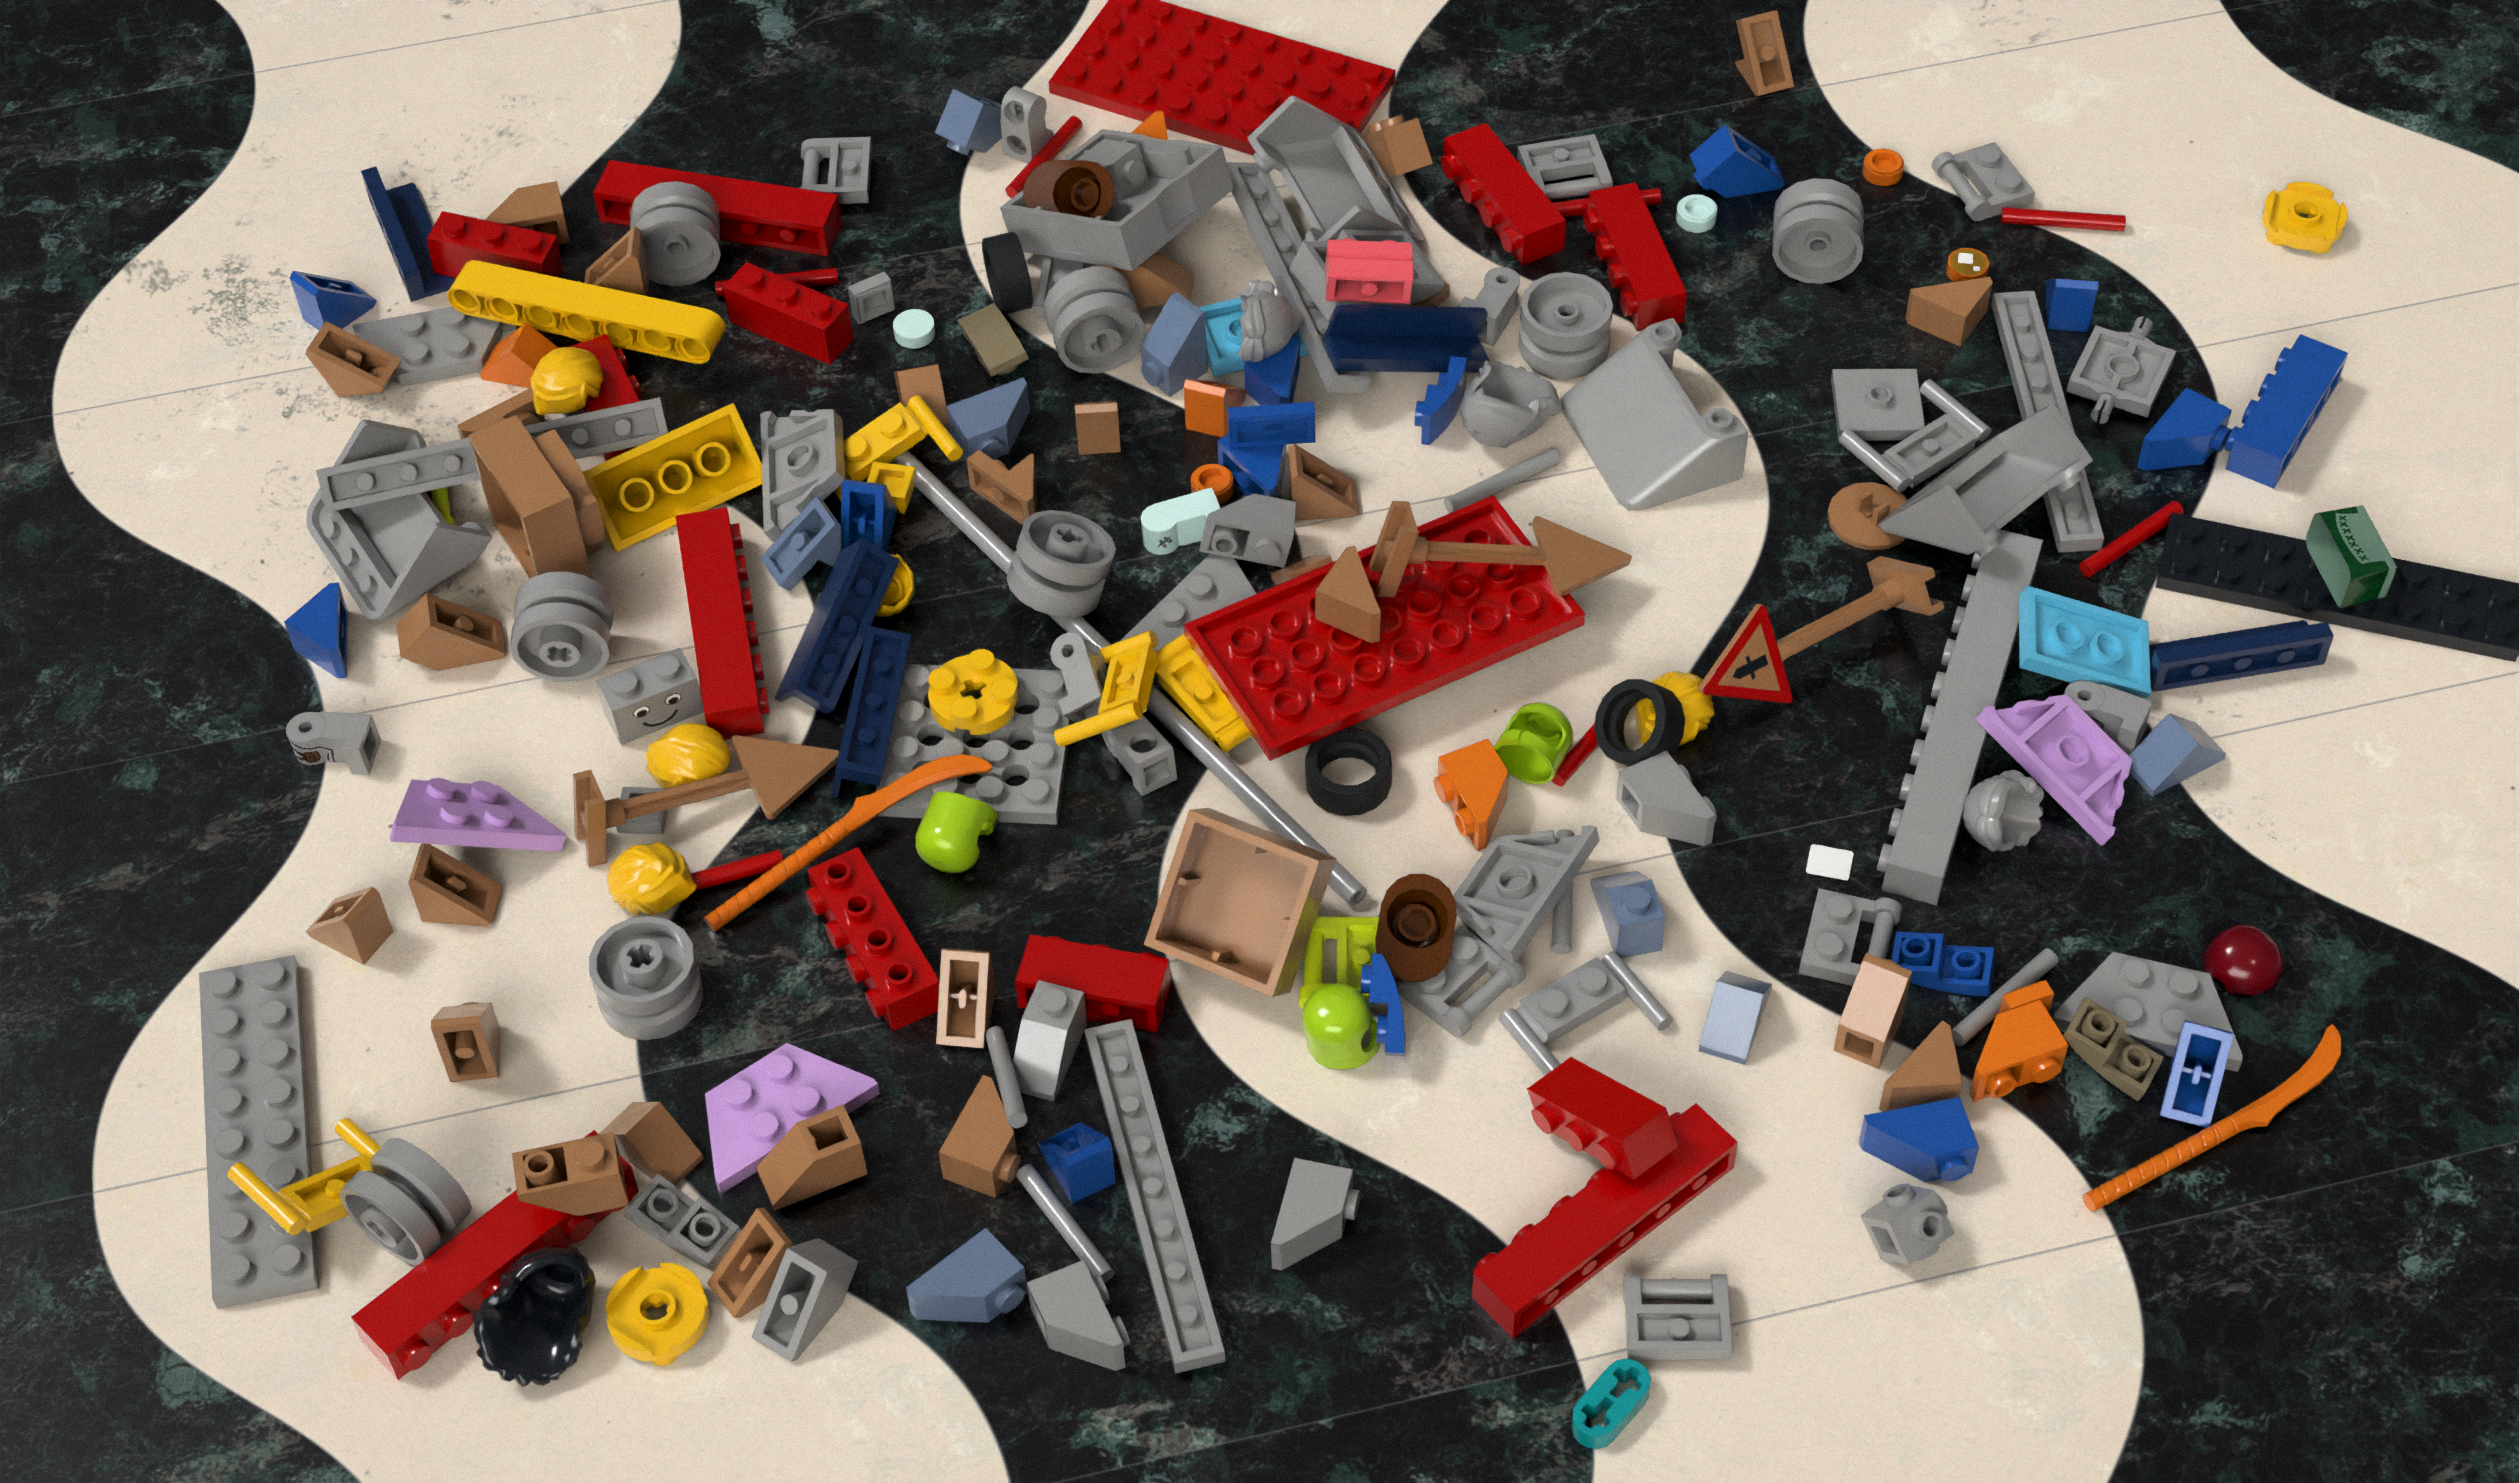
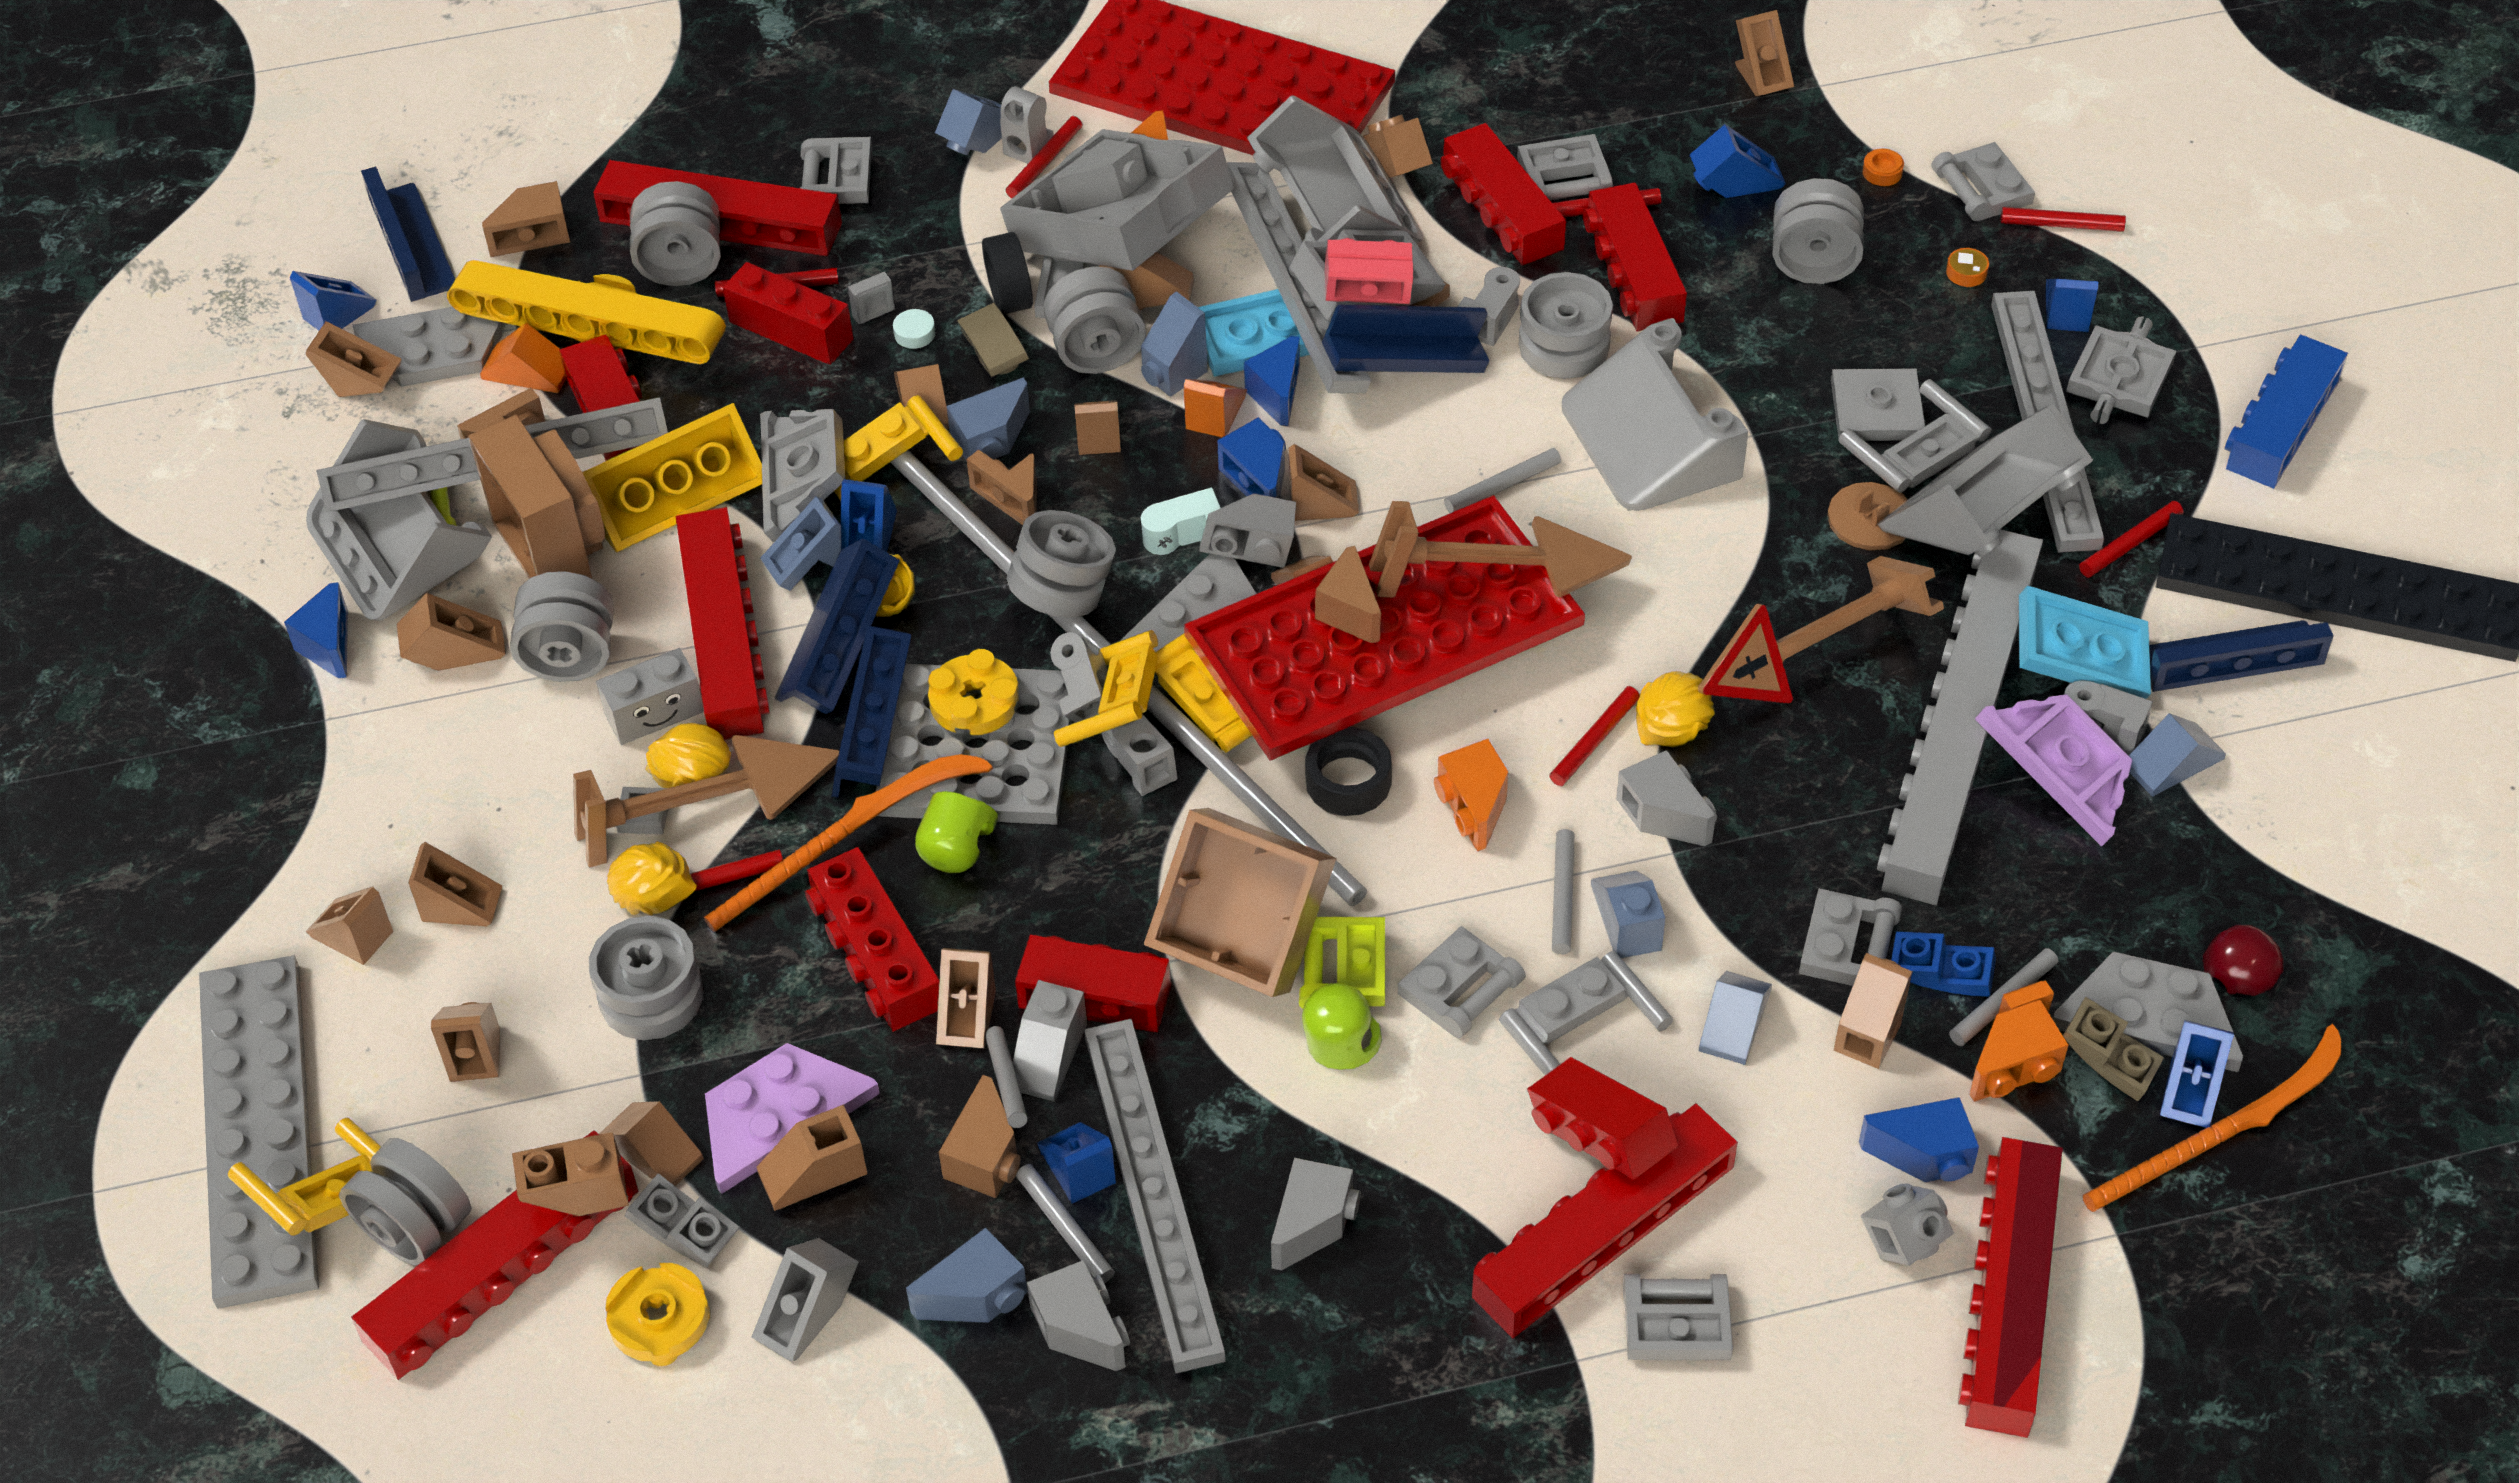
light grey leg [286,711,381,775] -> none
lavender wing [390,778,566,852] -> none
red brick [427,211,563,278] -> none
black piece [472,1246,596,1387] -> none
yellow hair [530,347,603,415] -> none
medium nougat slope [584,226,650,296] -> none
medium nougat slope [707,1208,793,1318] -> none
yellow tile [867,462,917,514] -> none
reddish brown piece [1023,160,1117,219] -> none
orange tile [1191,464,1234,504] -> none
blue tile [1228,402,1316,448] -> none
light grey hair [1238,280,1303,362] -> none
blue slope [1361,953,1406,1057] -> none
reddish brown piece [1375,874,1457,982] -> none
blue slope [1414,356,1467,445] -> none
light grey wing [1453,825,1600,964] -> none
light grey piece [1460,360,1563,448] -> none
lime helmet [1494,702,1573,785] -> none
teal beam [1571,1359,1651,1449] -> none
black tyre [1594,679,1685,767] -> none
light aqua tile [1676,194,1717,233] -> none
white sticker [1806,844,1853,881] -> none
medium nougat slope [1879,1020,1962,1112] -> none
medium nougat slope [1905,277,1993,347] -> none
light grey hair [1963,770,2044,852] -> none
blue slope [2137,388,2232,471] -> none
yellow plate [2262,182,2348,254] -> none
sand green piece [2306,505,2397,608] -> none
none -> brick [1958,1137,2063,1438]

